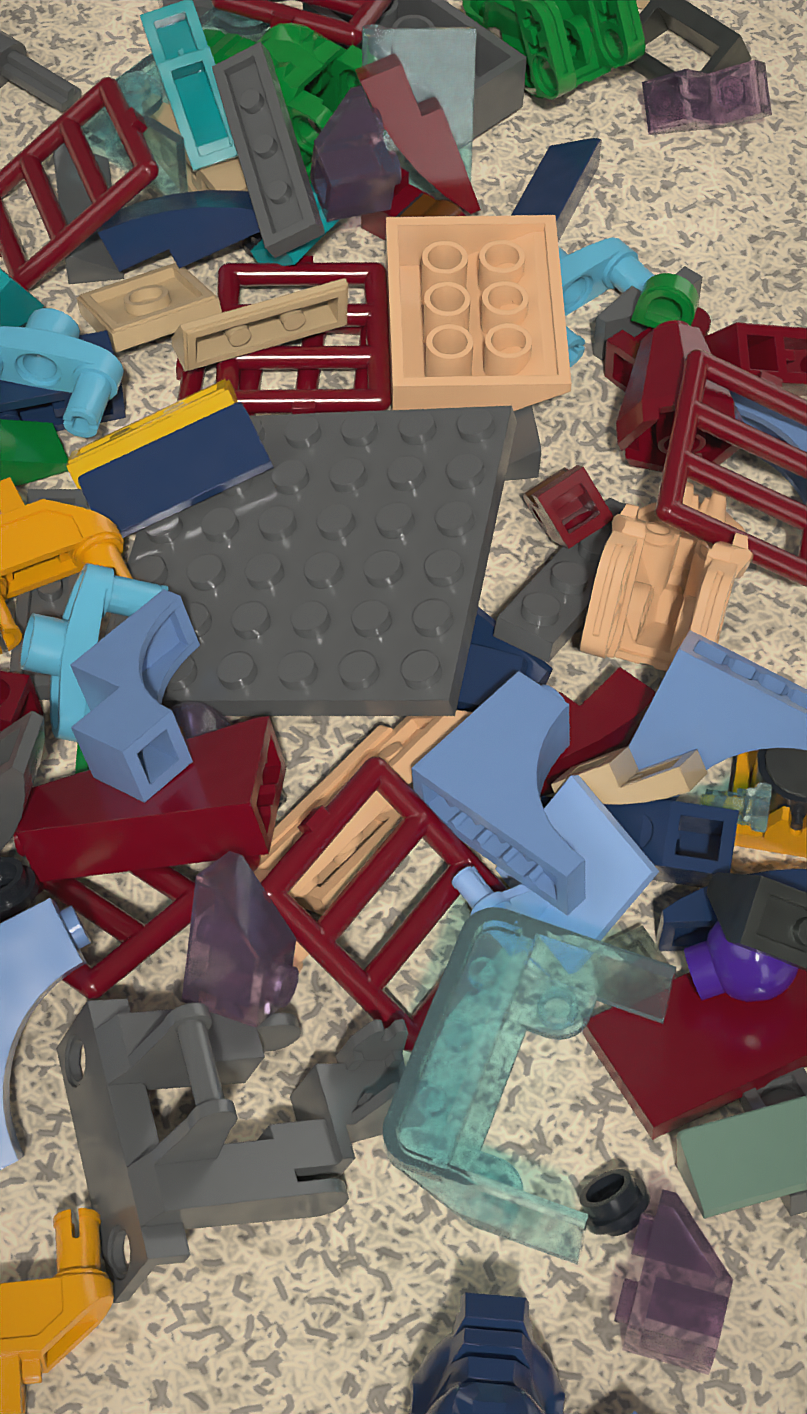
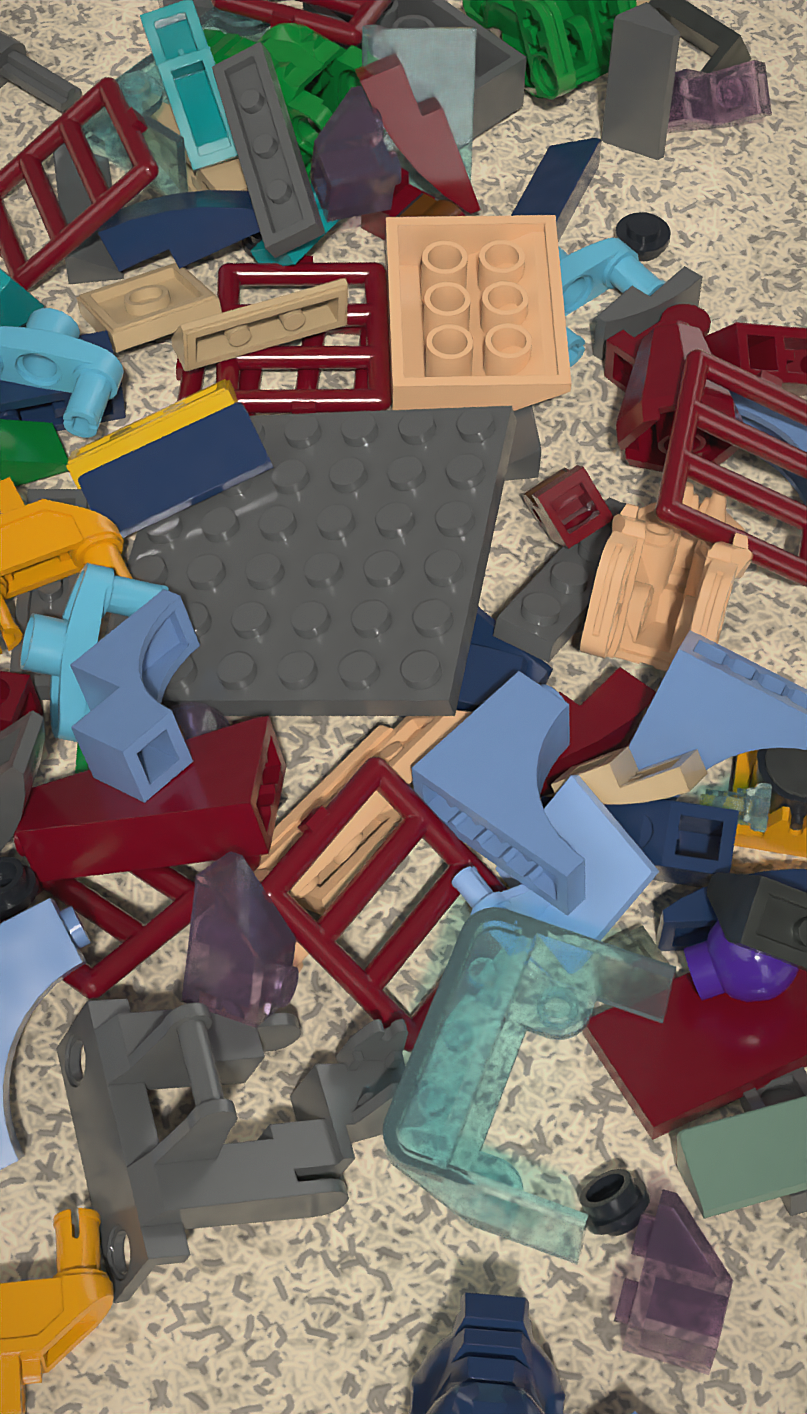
green tile [631,273,699,328] -> none
none -> dark grey slope [601,2,680,160]
none -> black plate [615,212,671,262]

